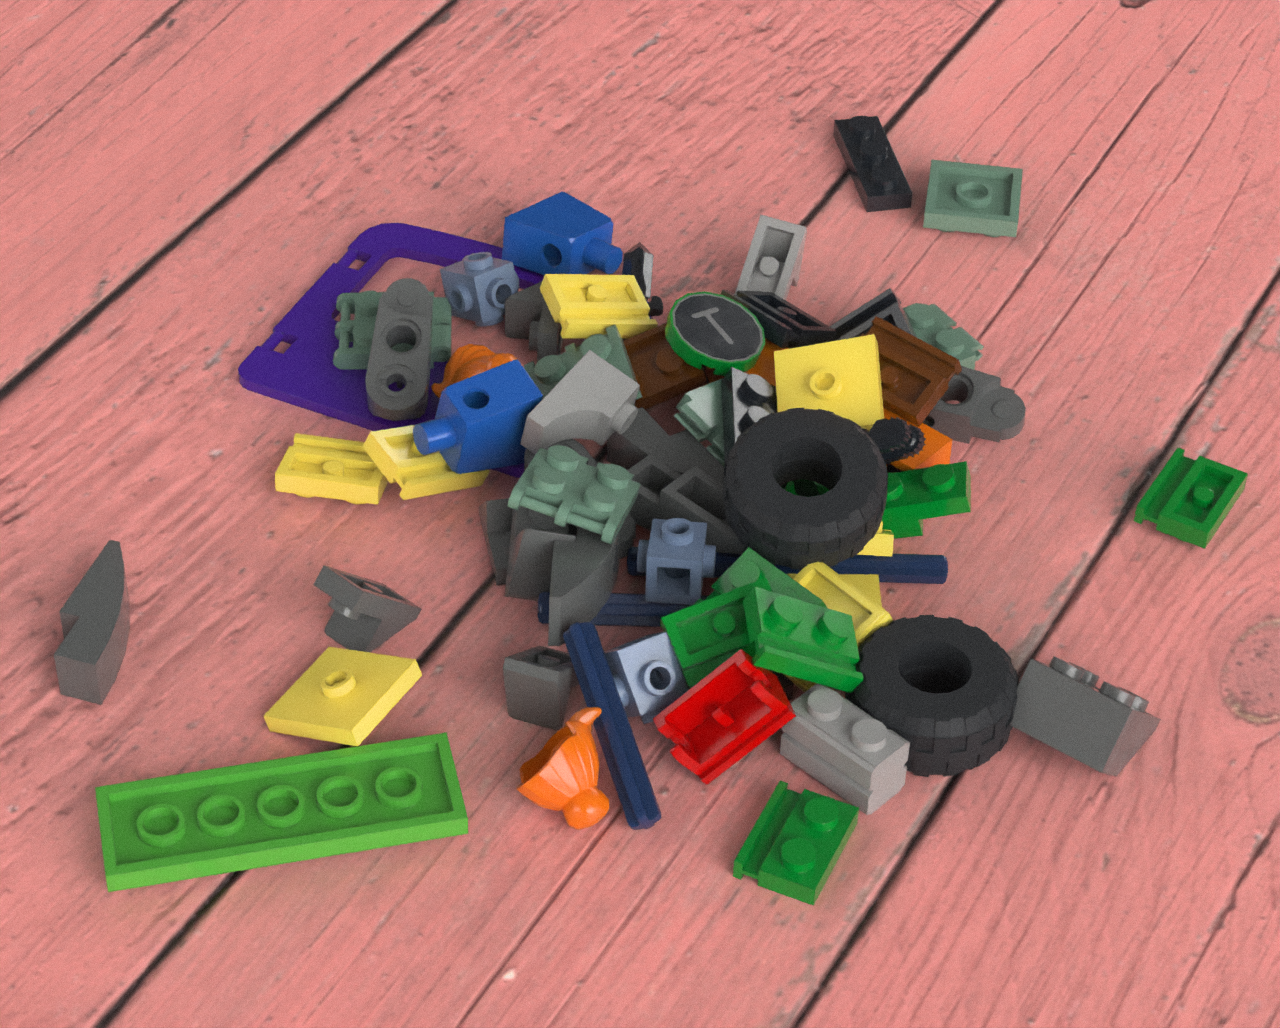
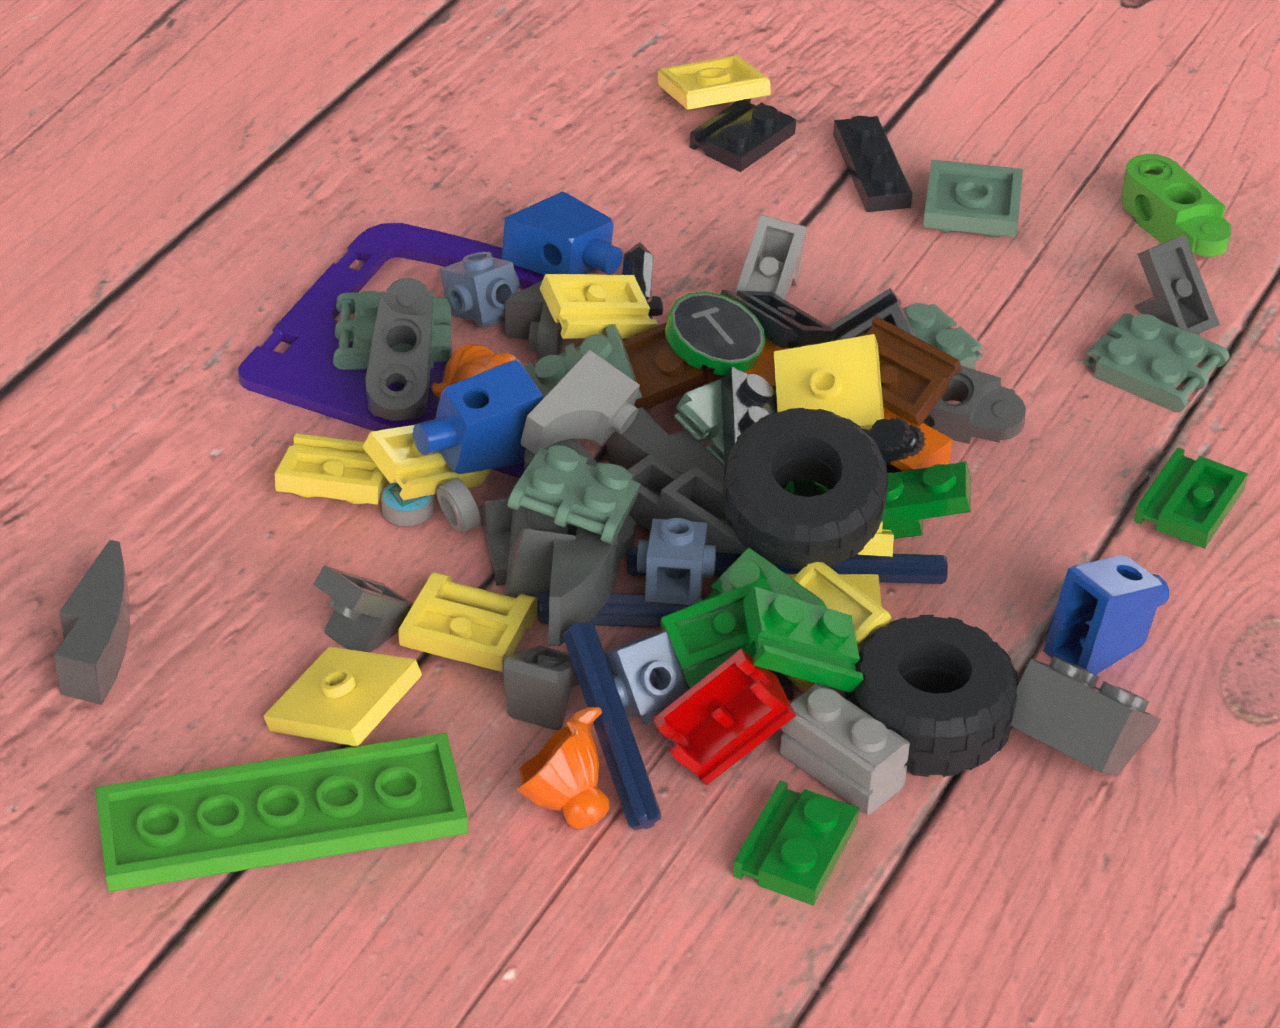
none -> light grey tile [381,482,434,527]
none -> light yellow plate [398,572,538,672]
none -> light grey tile [437,478,481,534]
none -> light yellow plate [658,55,771,110]
none -> black plate [690,98,796,172]
none -> blue torso [1043,555,1169,674]
none -> sand green plate [1084,313,1229,412]
none -> bright green piece [1122,154,1231,257]
none -> dark grey slope [1135,235,1220,334]

